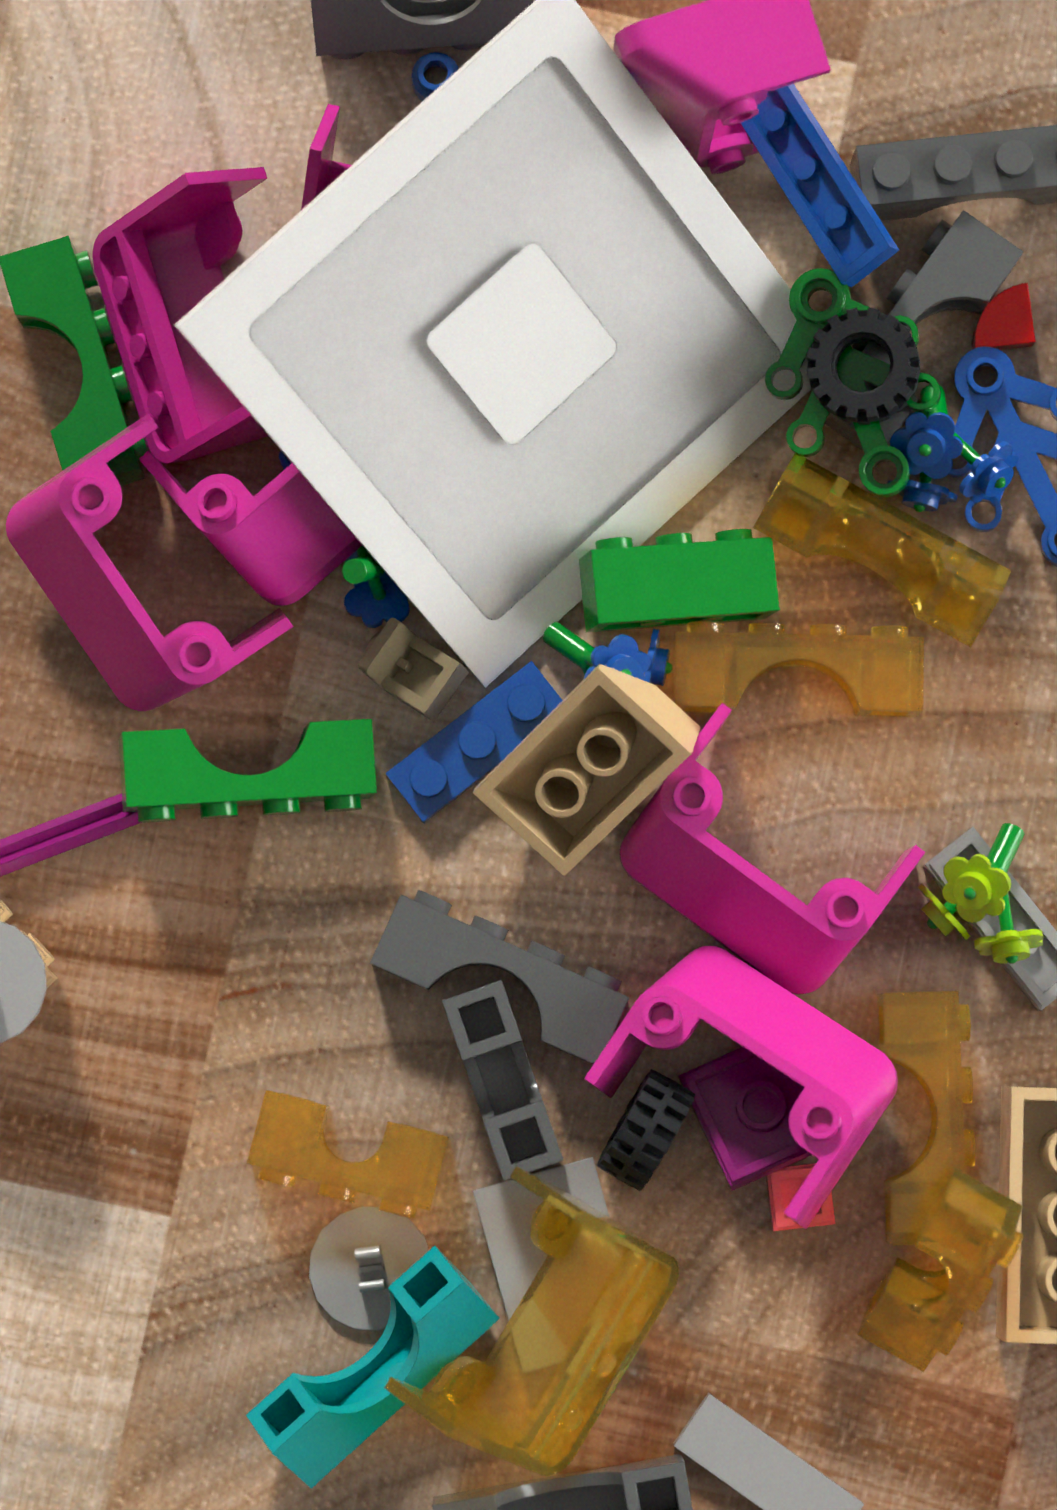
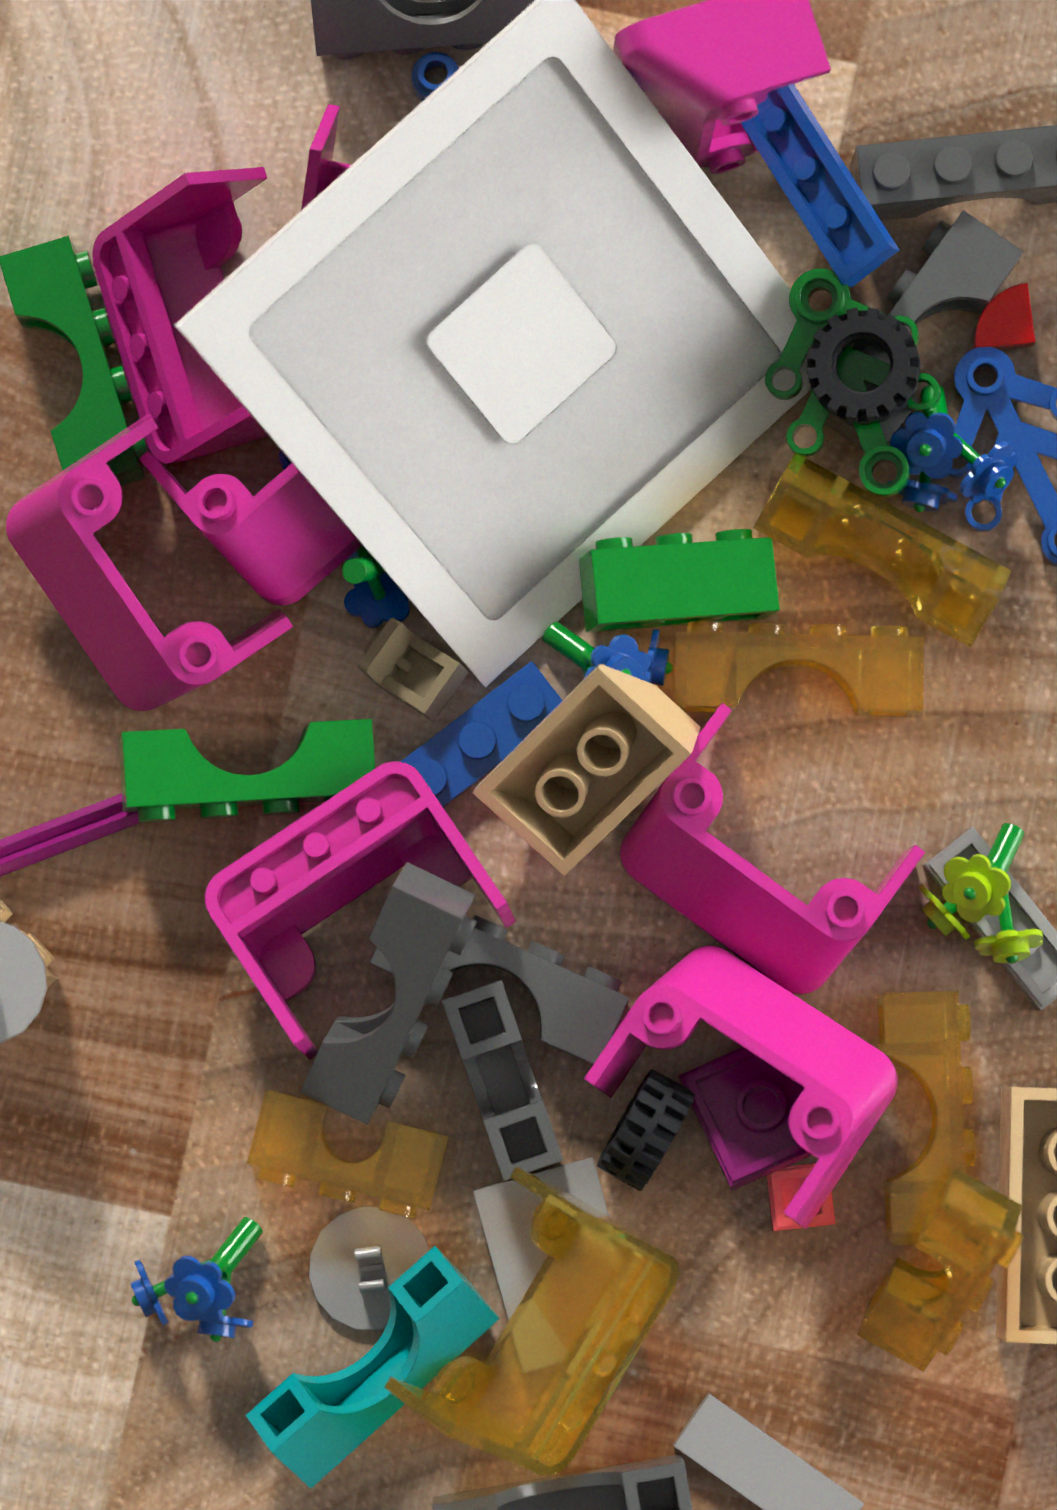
none -> blue plant [130,1217,263,1342]
none -> dark pink windscreen [205,762,516,1060]
none -> dark grey arch [300,862,477,1125]

